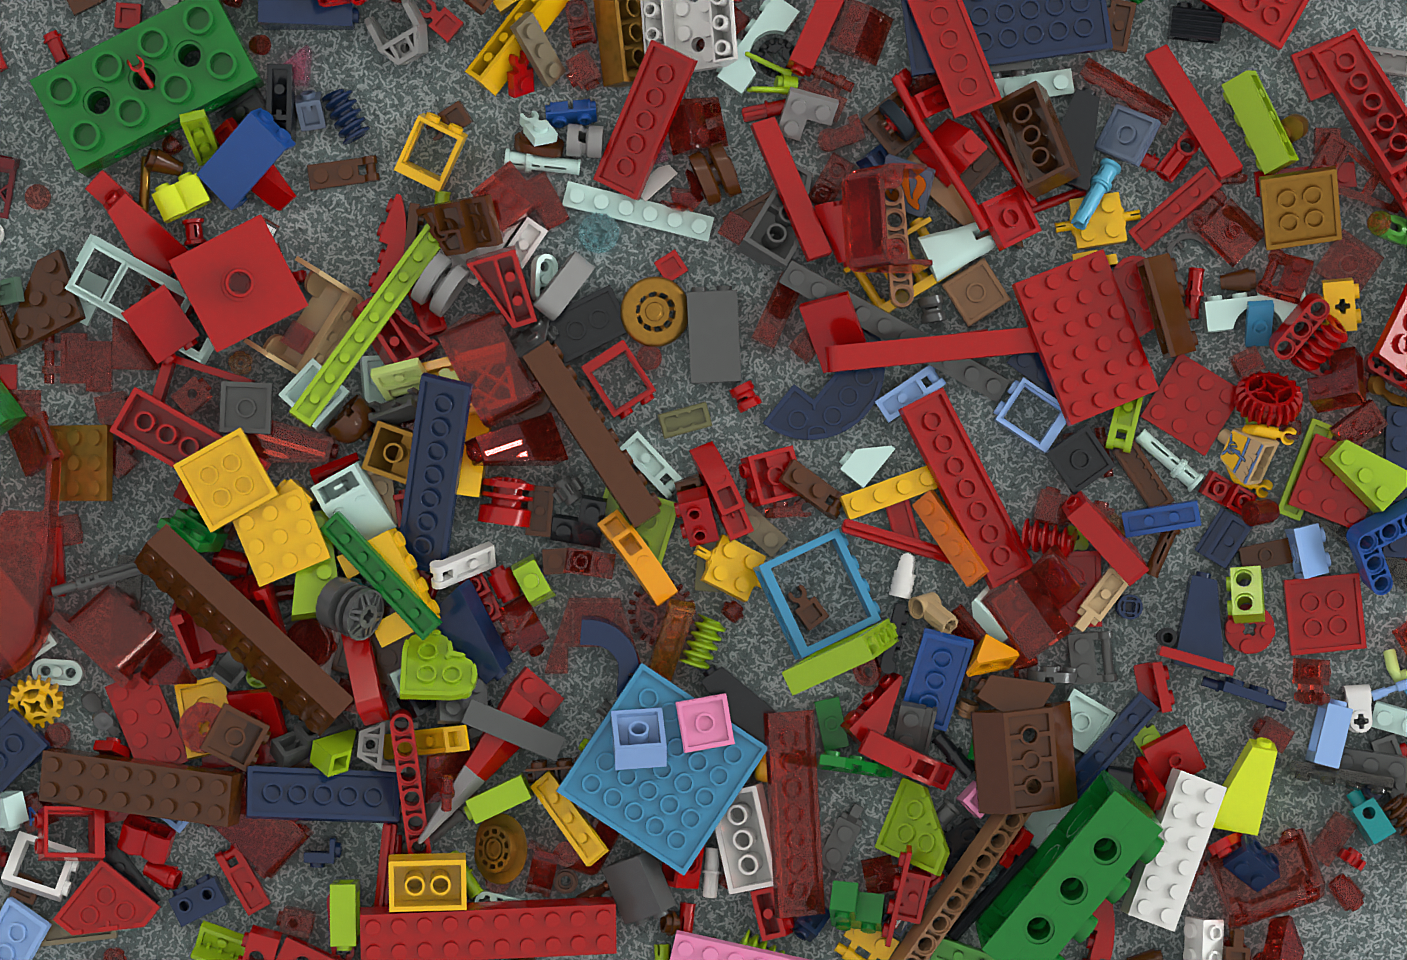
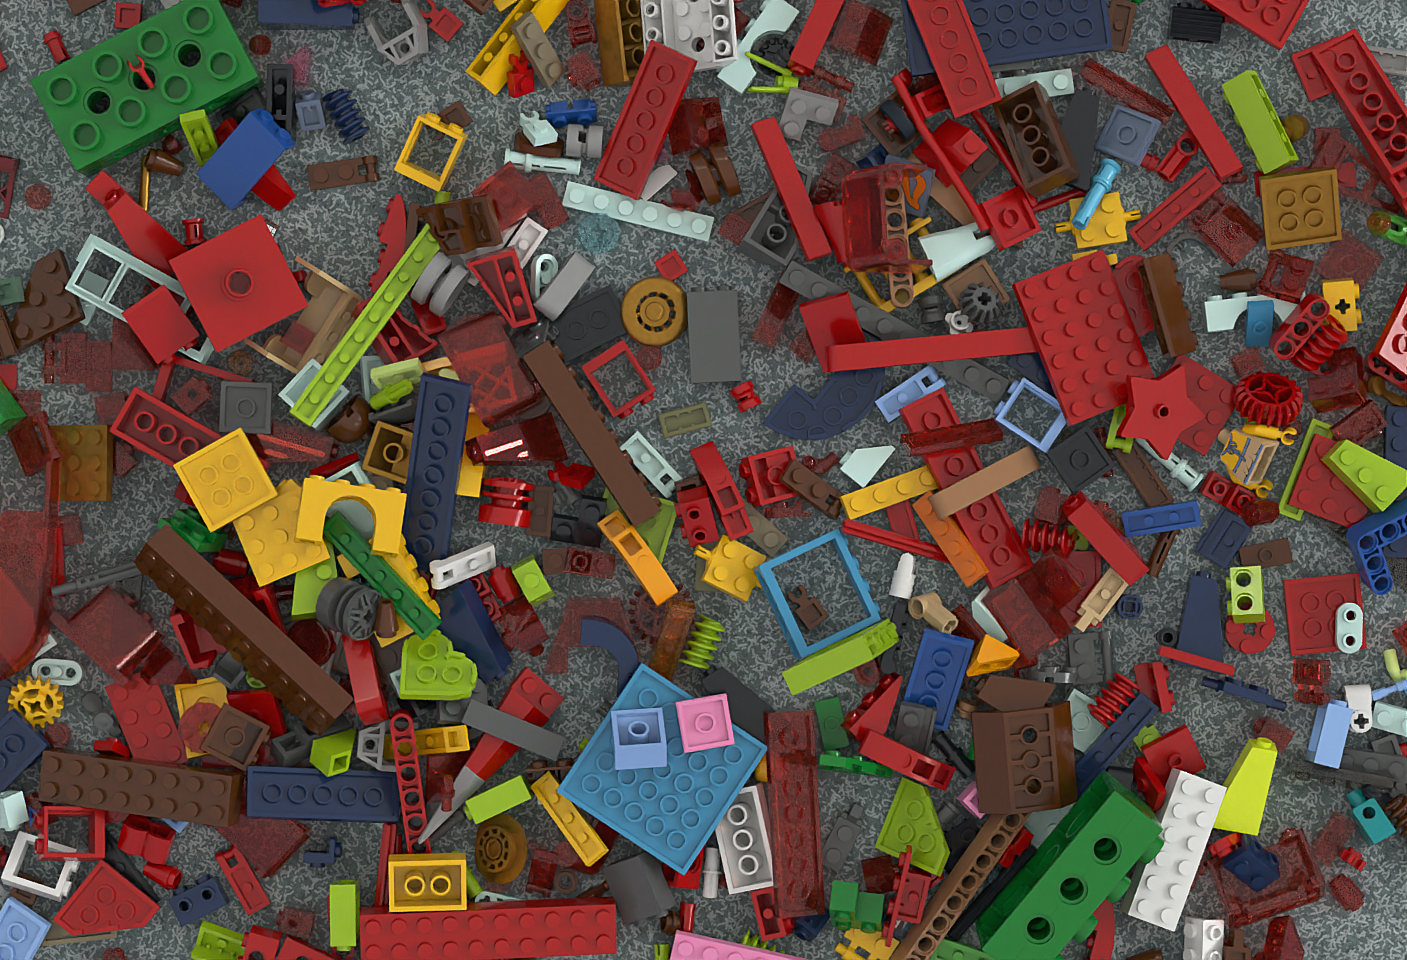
neon yellow brick [152,172,212,224] -> none
clear red plate [721,600,744,623] -> none
red axle [741,99,786,122] -> none
red pin [1184,267,1205,320] -> none
light blue slope [1285,523,1331,579] -> none
none -> yellow arch [294,475,407,558]
none -> lime axle [369,379,413,410]
none -> reddish brown cone [374,598,399,638]
none -> red plate [547,462,596,489]
none -> clear red arm [802,452,840,475]
none -> clear red plate [900,418,1004,457]
none -> medium nougat beam [928,445,1042,520]
none -> white plate [945,309,973,334]
none -> dark grey gear [958,282,1002,326]
none -> red piece [1087,672,1141,729]
none -> red plate [1116,364,1205,460]
none -> light aqua plate [1335,603,1363,653]

